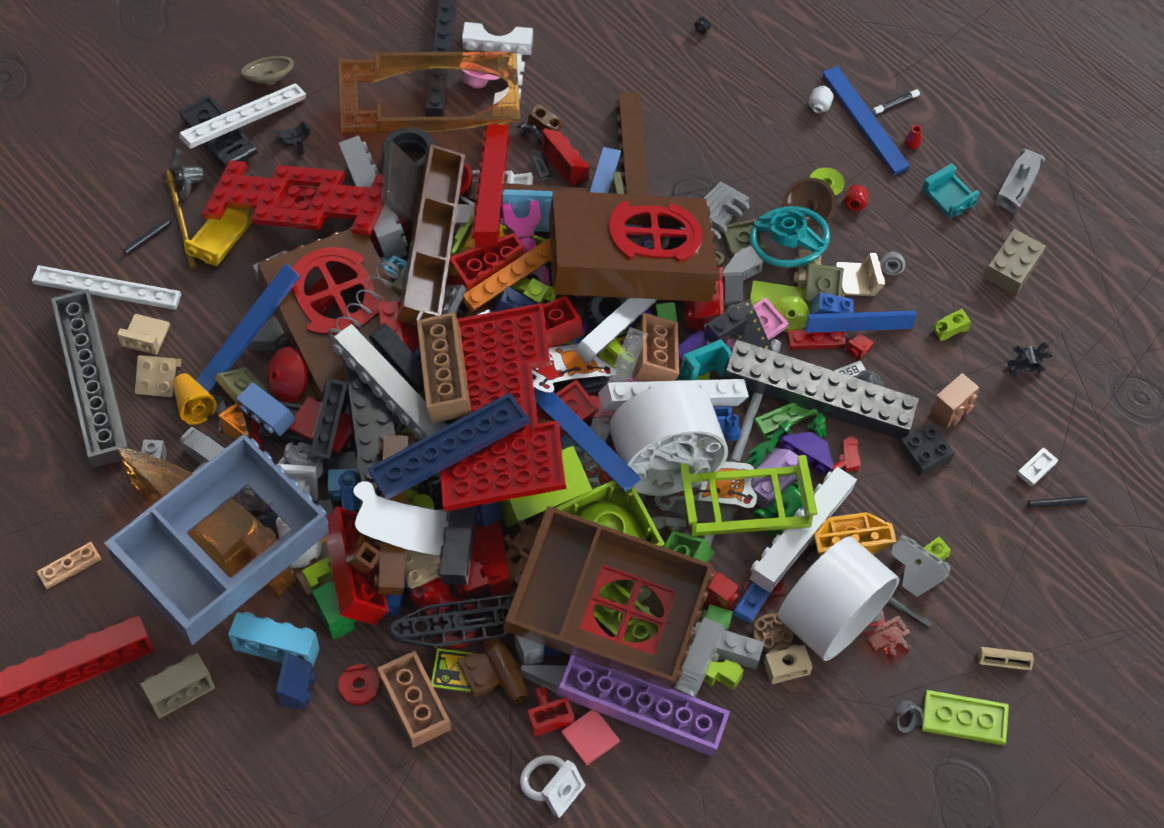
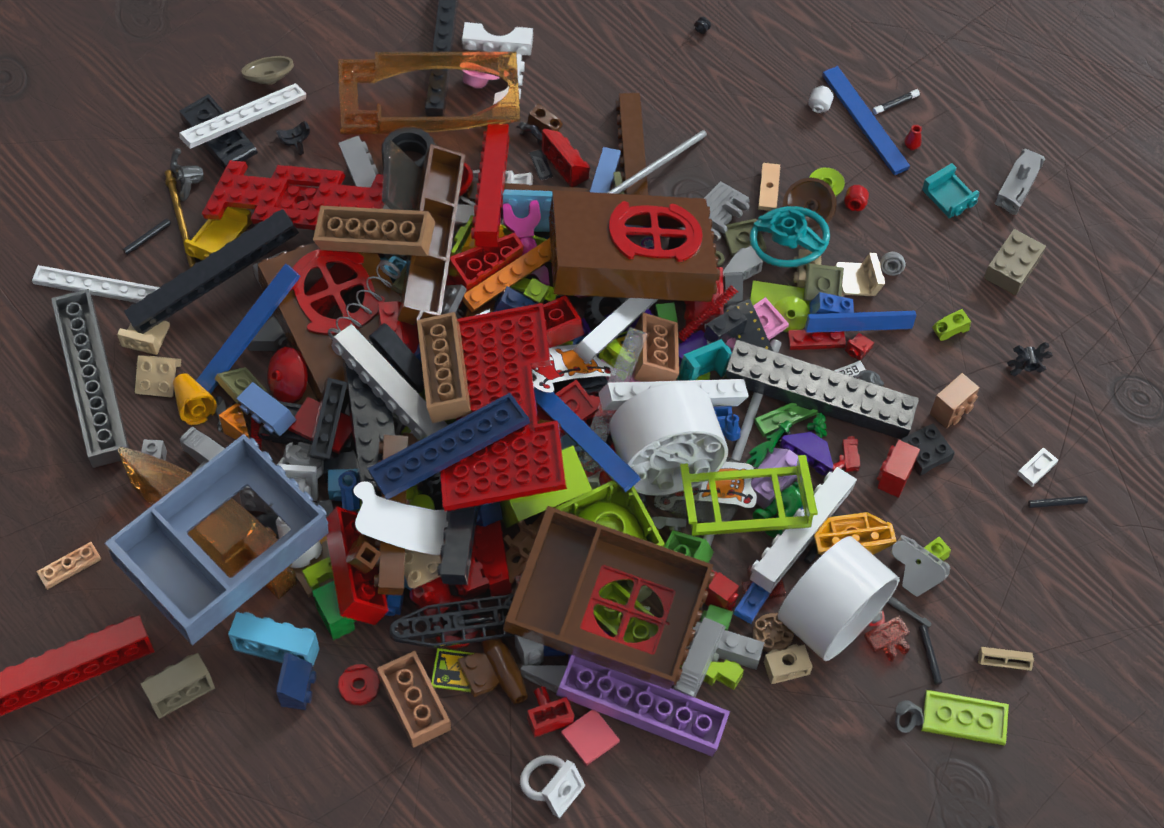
none -> black brick [124,209,299,334]
none -> medium nougat brick [313,206,435,256]
none -> light grey piece [607,130,707,194]
none -> red piece [678,285,739,341]
none -> light nougat tile [758,163,780,211]
none -> brick [877,440,920,498]
none -> black bar [919,625,942,685]

